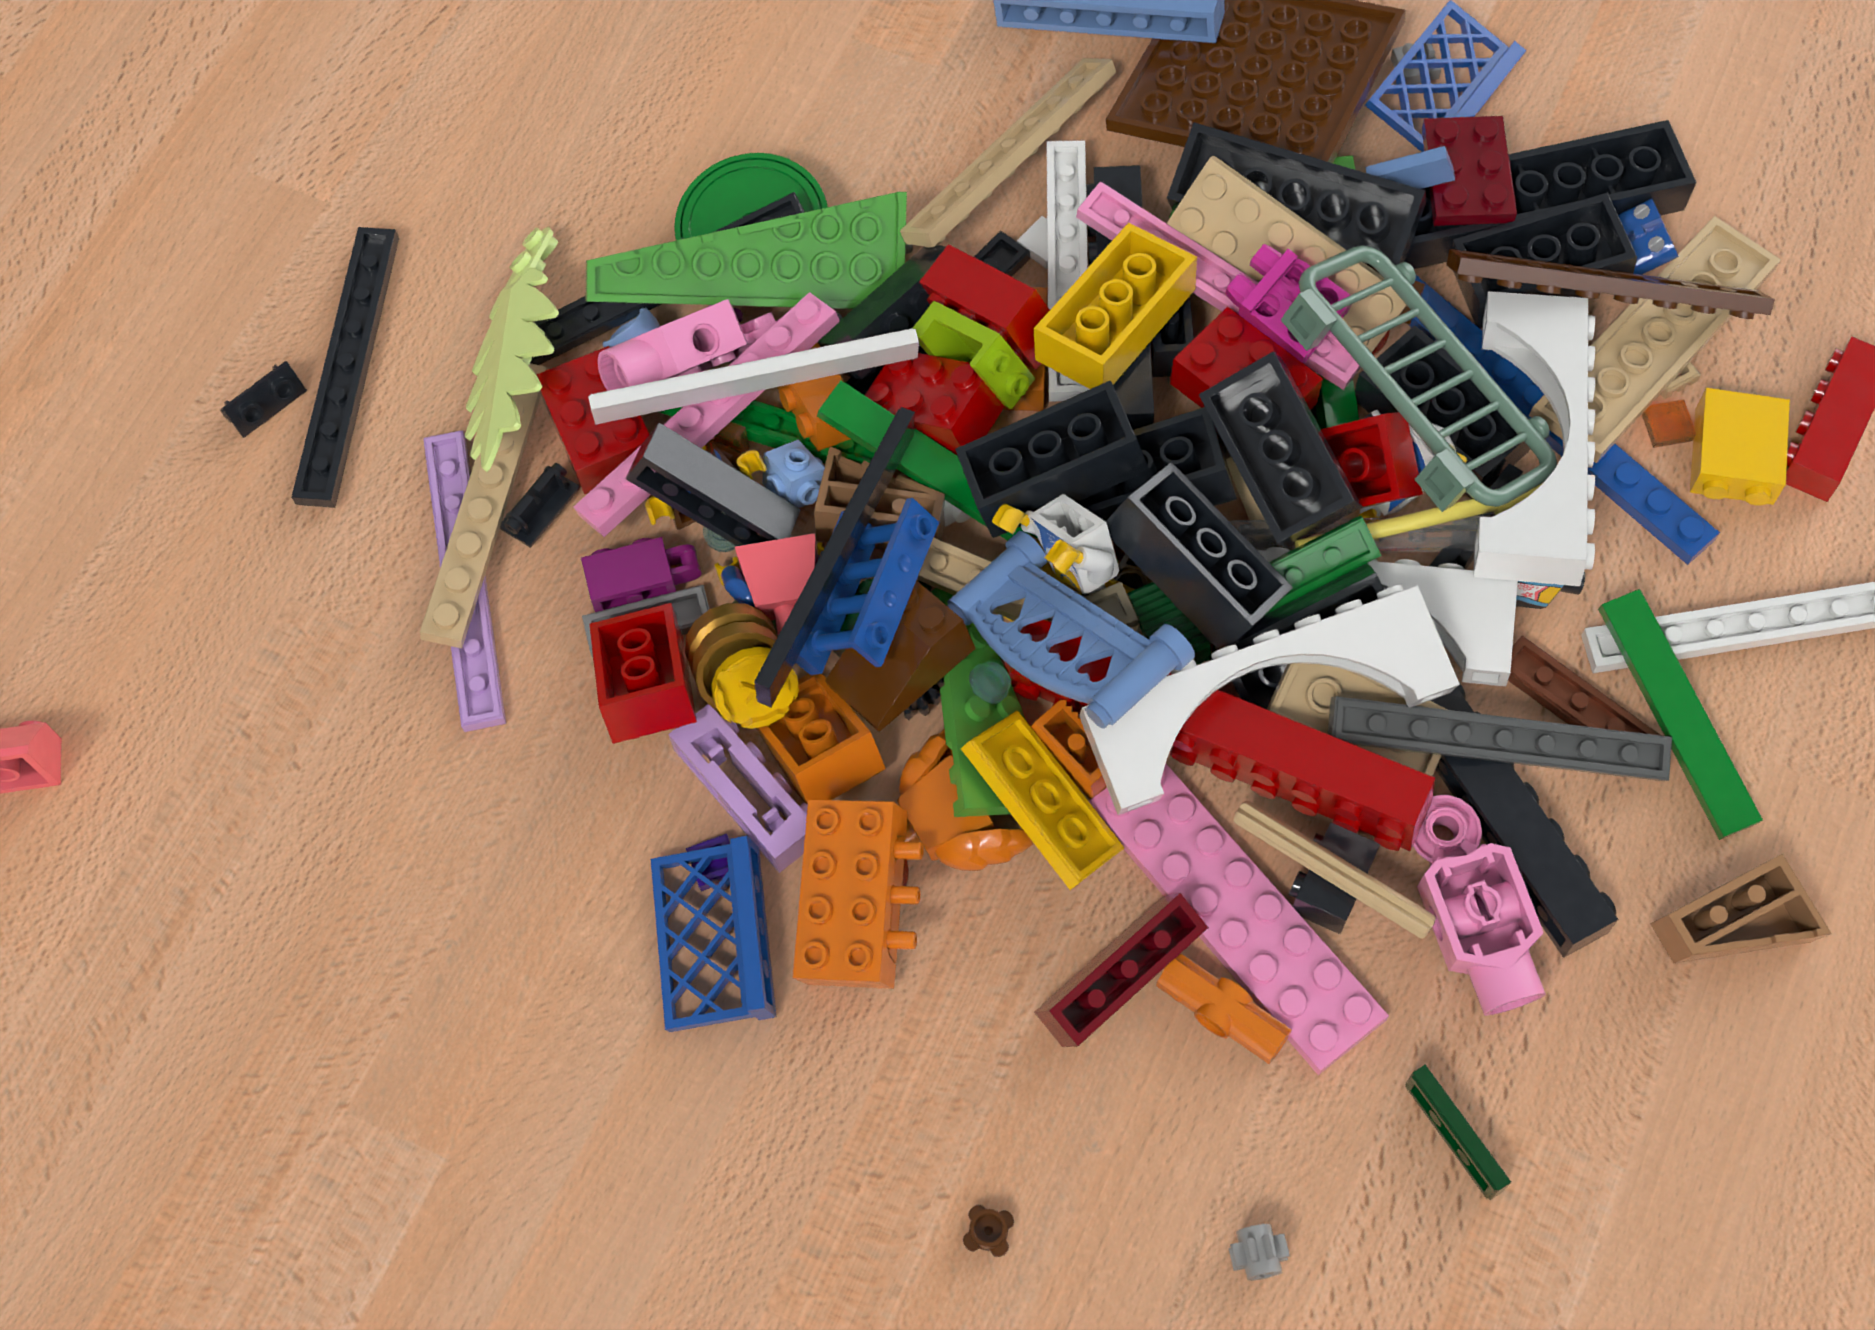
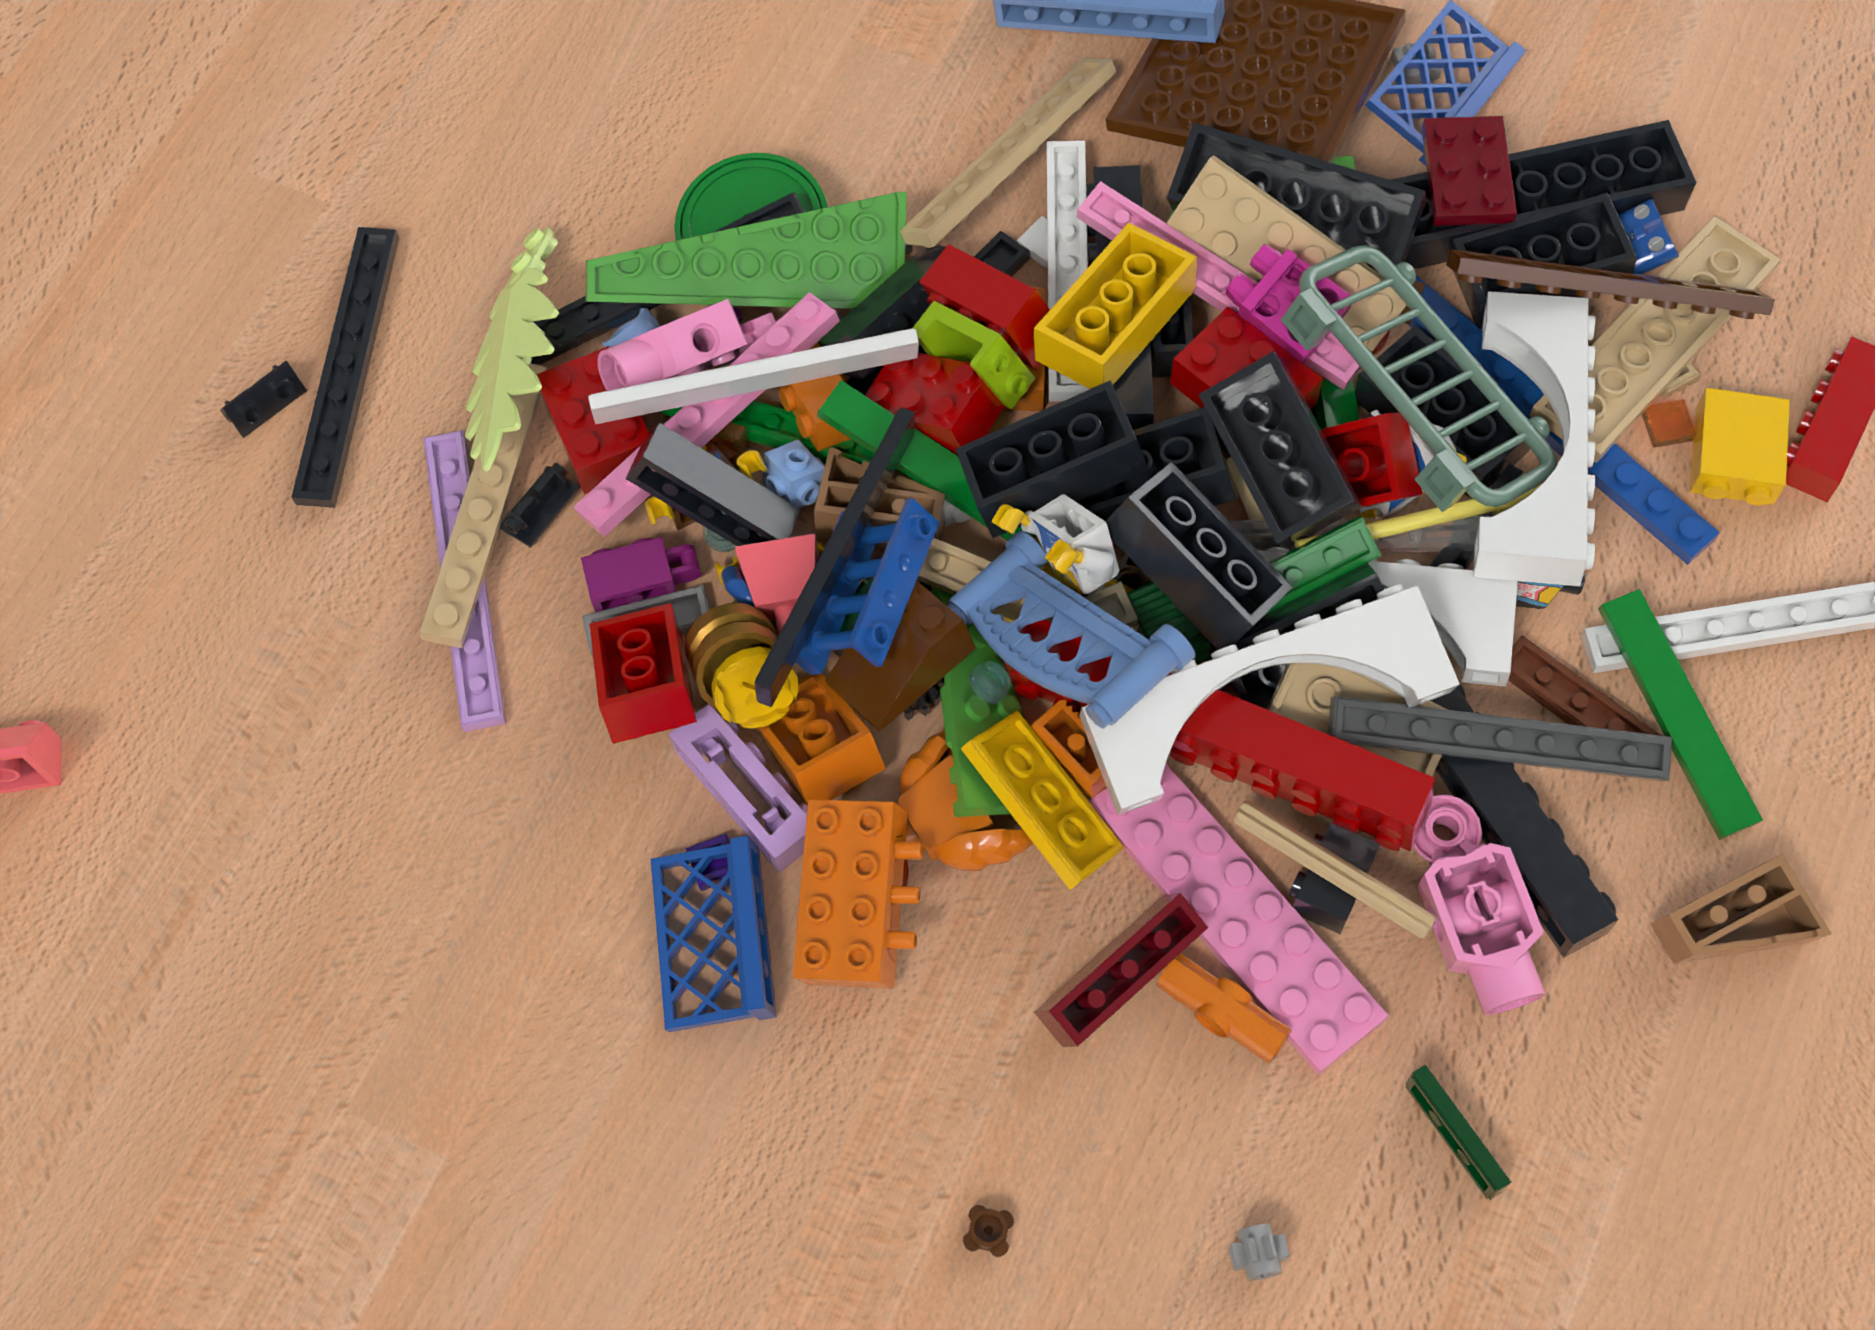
medium blue tile [1366,146,1455,189] -> none

